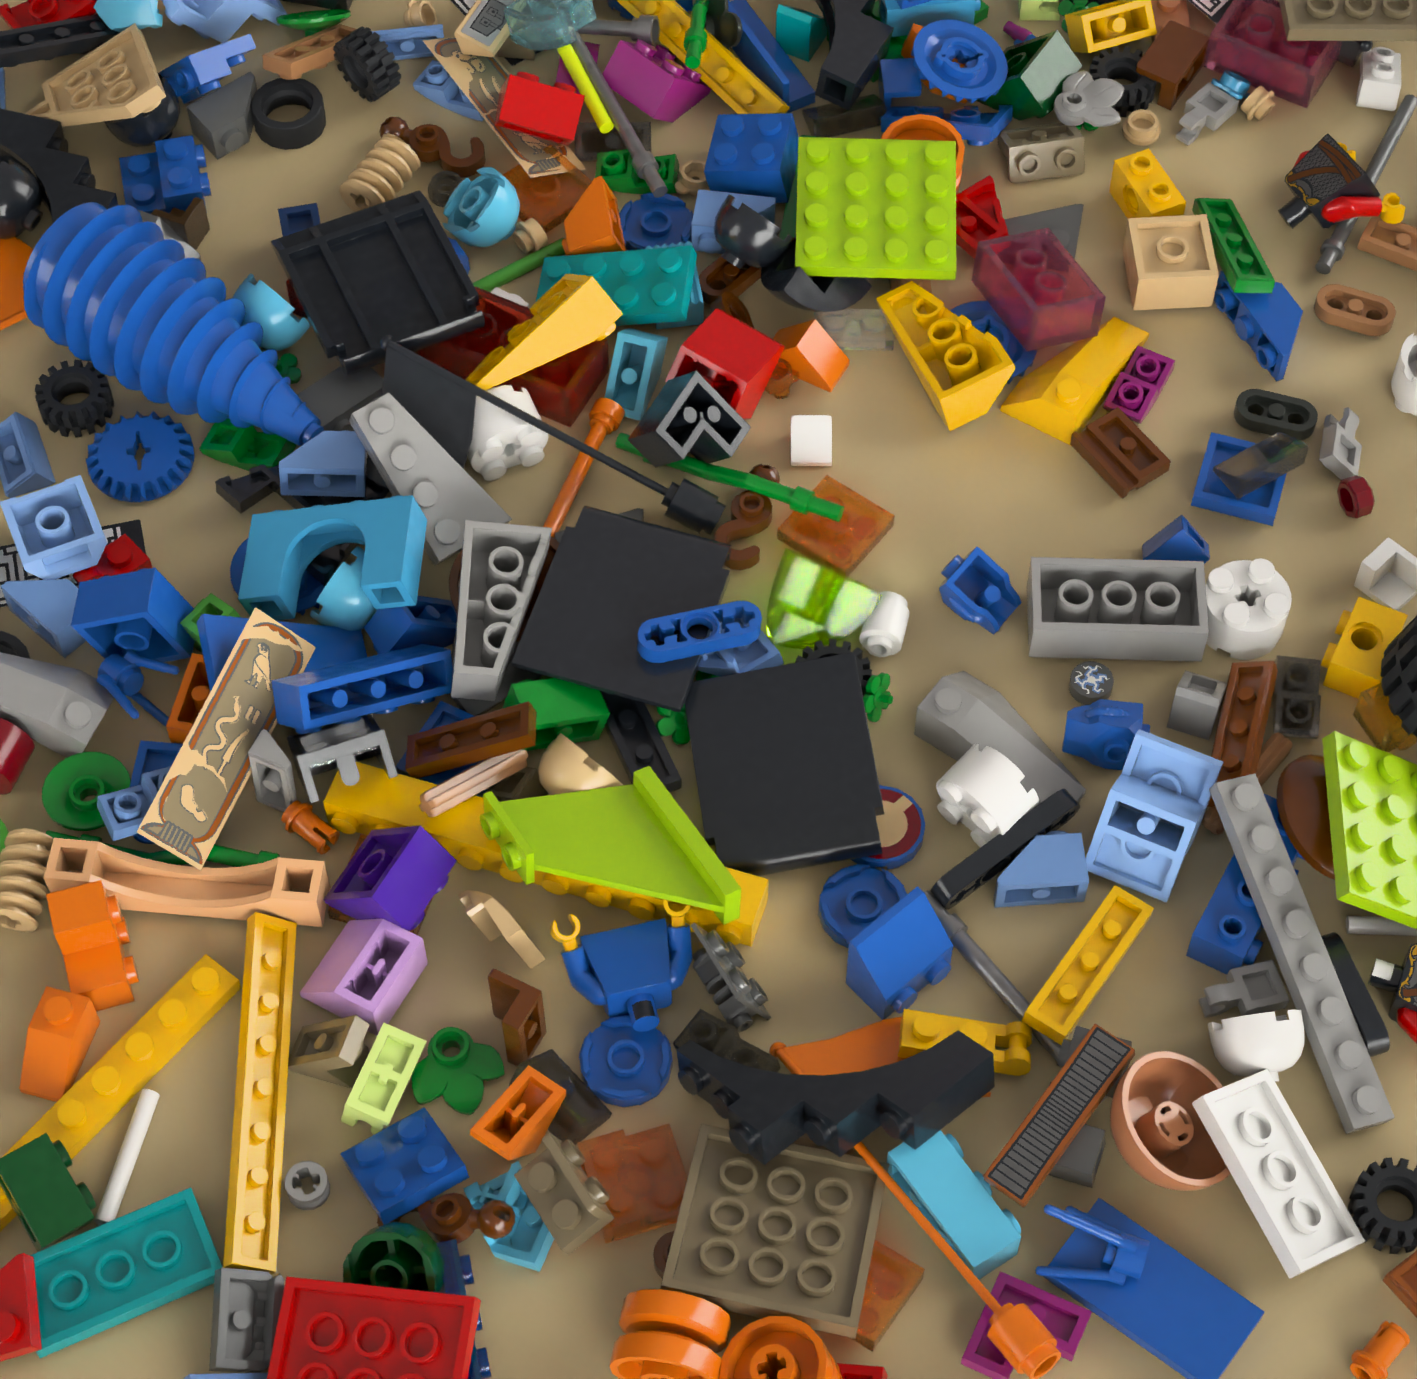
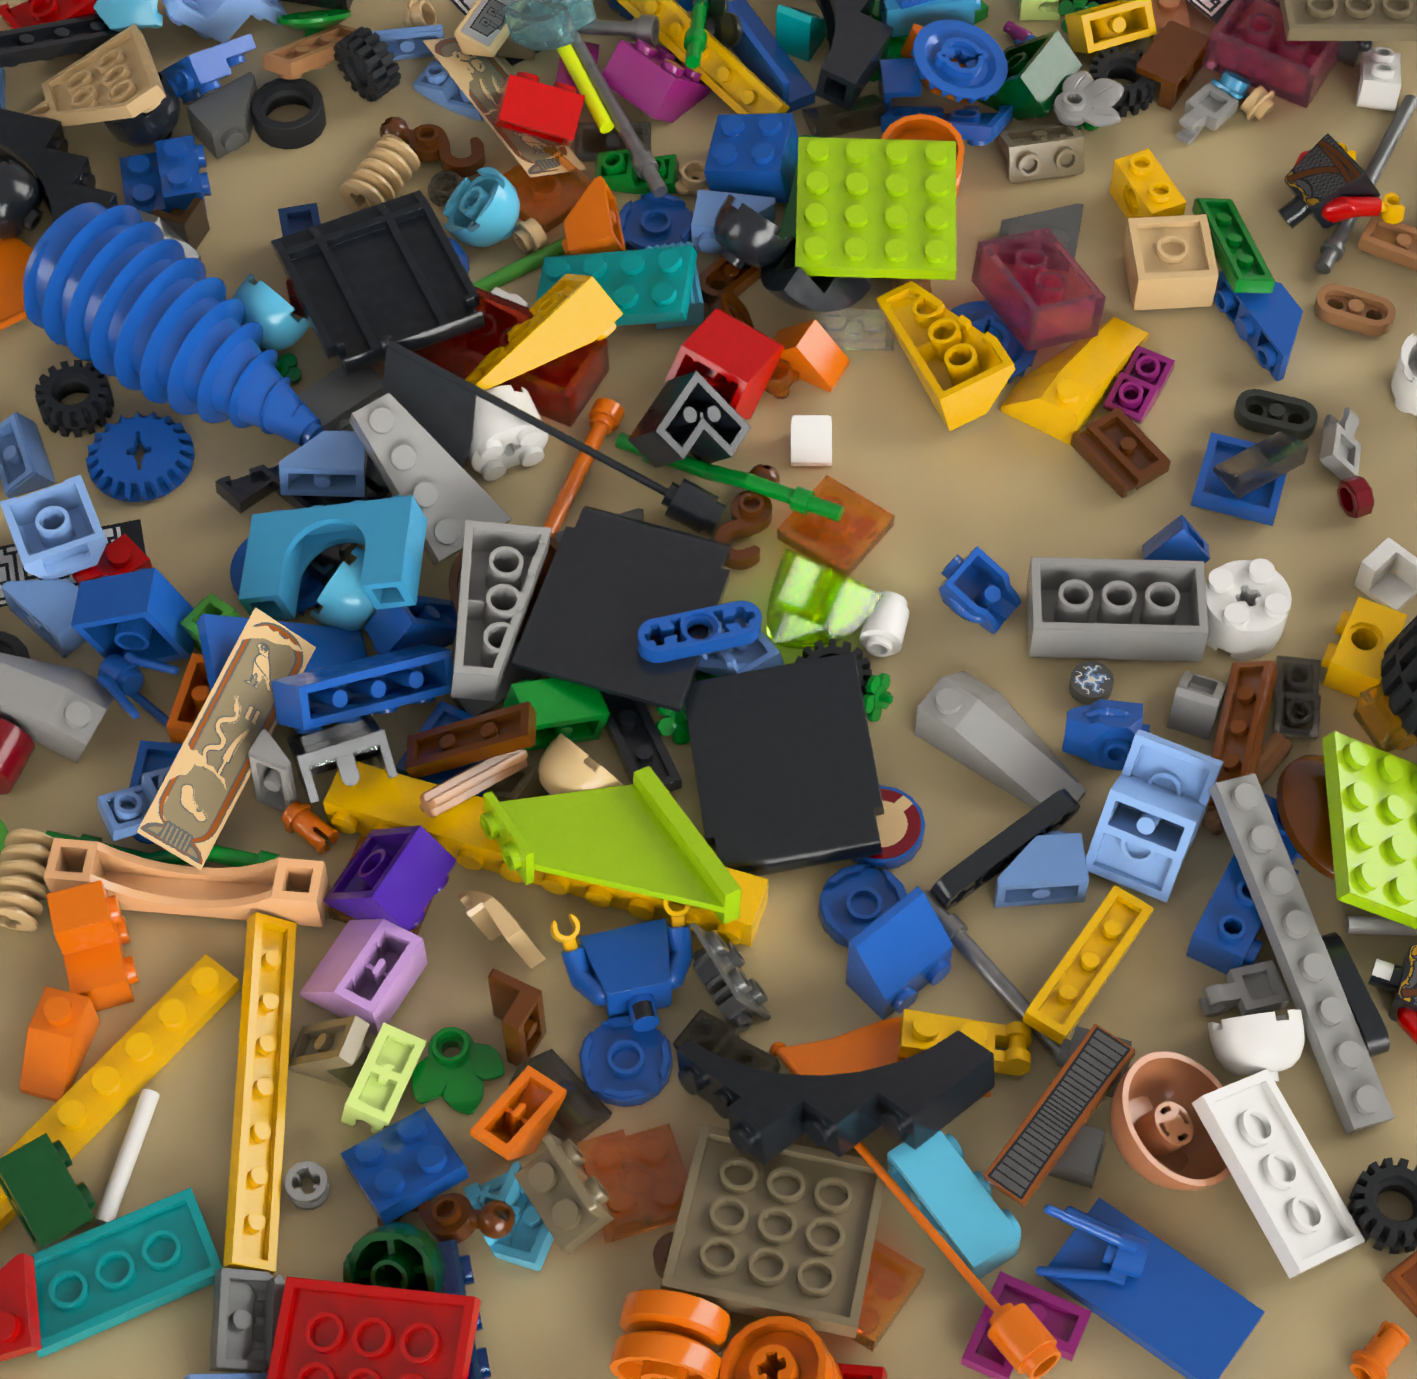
green dish [42,752,131,831] -> none
green slope [199,419,297,471] -> none
medium azure slope [604,328,668,421] -> none
white brick [936,744,1039,848] -> none
red wing [956,175,1009,262] -> none
tan plate [1122,109,1161,146] -> none

